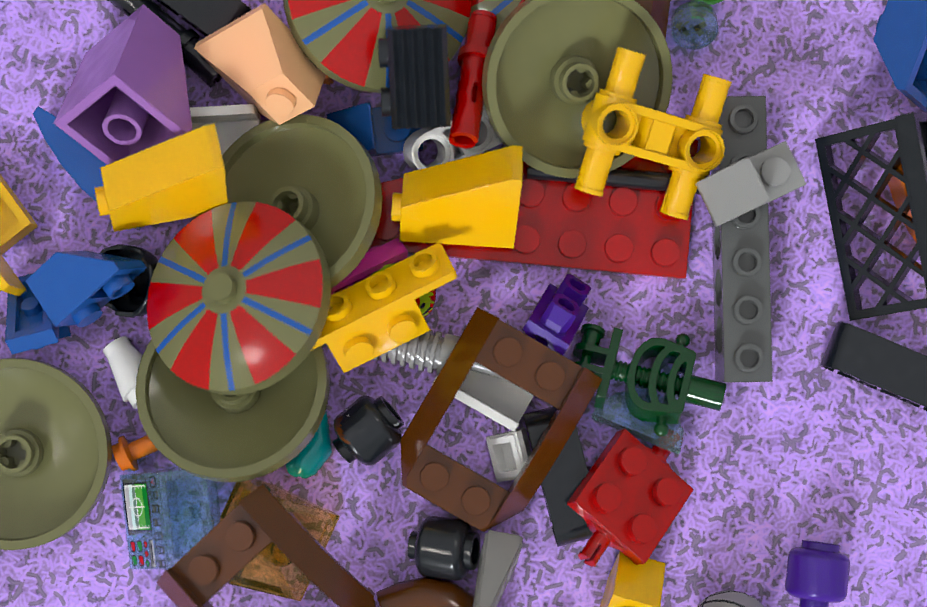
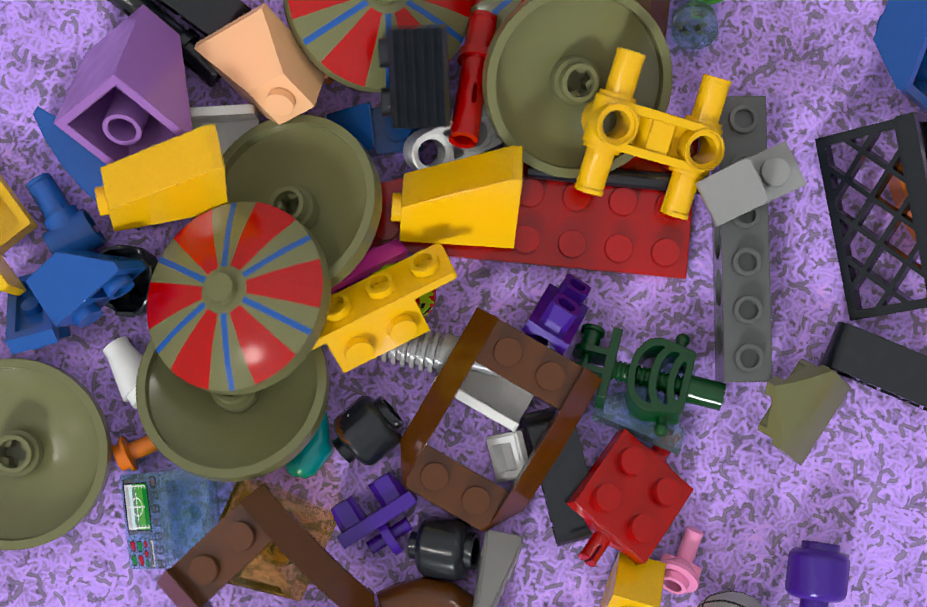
none -> blue pin [25,173,106,255]
none -> dark purple hips [331,471,418,556]
none -> bright pink plate [659,526,704,595]
none -> olive slope [758,359,851,465]

